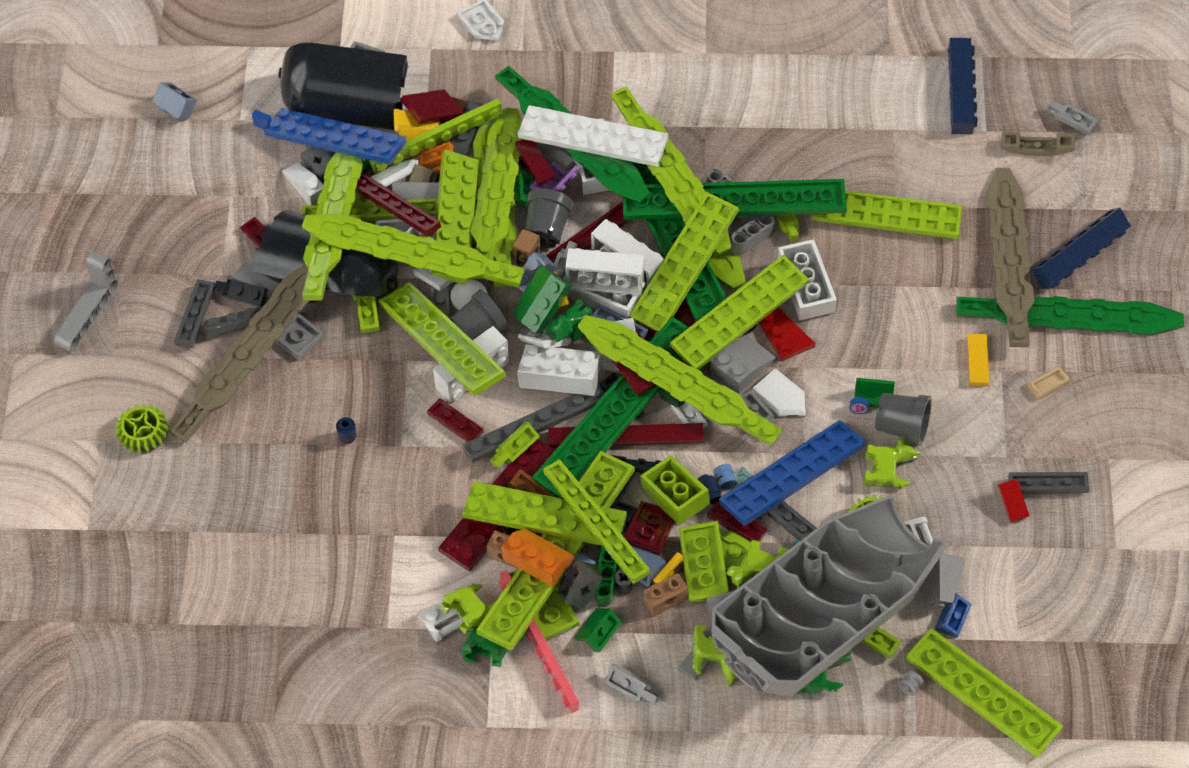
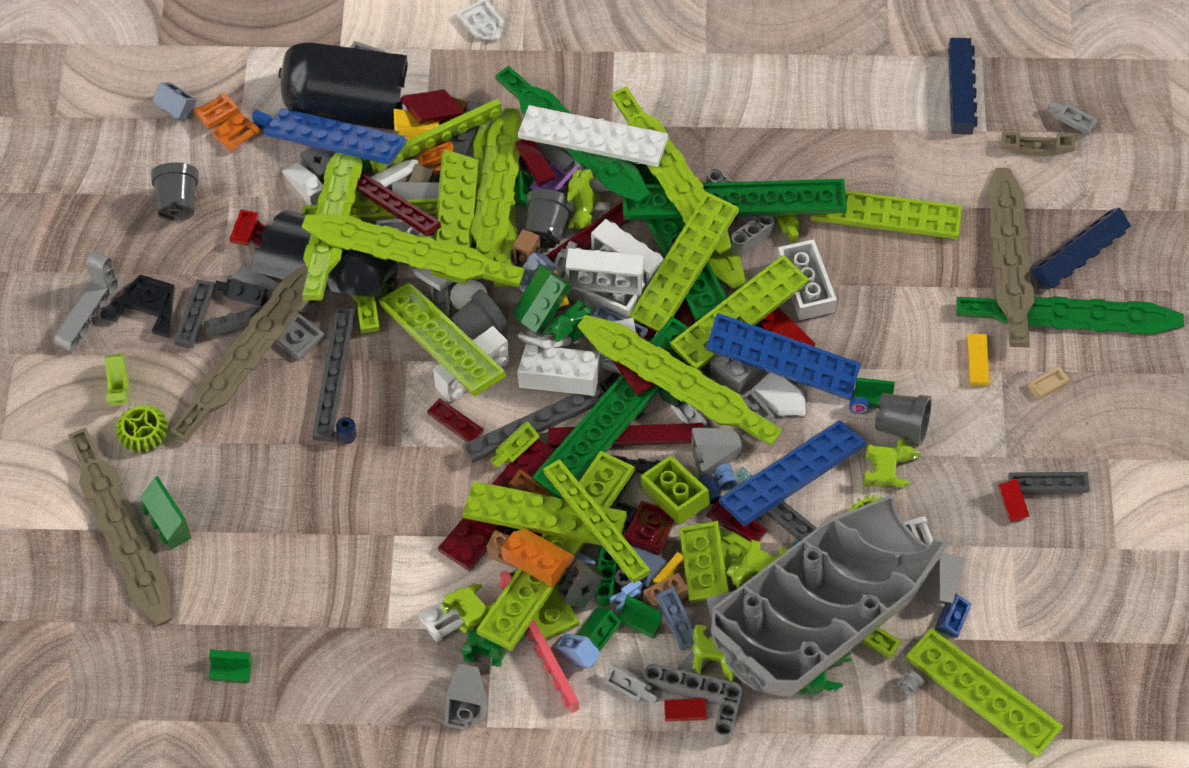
none -> dark tan plate [68,427,171,626]
none -> black wing [100,274,175,338]
none -> lime arch [104,353,130,406]
none -> green slope [140,476,191,549]
none -> dark grey piece [151,162,199,221]
none -> orange plate [193,92,240,130]
none -> green panel [209,649,253,683]
none -> orange plate [212,112,261,153]
none -> red tile [229,209,259,246]
none -> dark grey plate [312,306,355,442]
none -> light grey slope [444,663,487,730]
none -> light blue slope [553,633,601,668]
none -> lime animal [567,169,601,230]
none -> light blue plate [610,580,642,612]
none -> green panel [618,596,663,638]
none -> light grey beam [644,664,743,745]
none -> sand blue tile [654,586,694,650]
none -> red tile [664,698,706,722]
none -> light grey slope [691,428,744,477]
none -> blue plate [705,313,861,400]

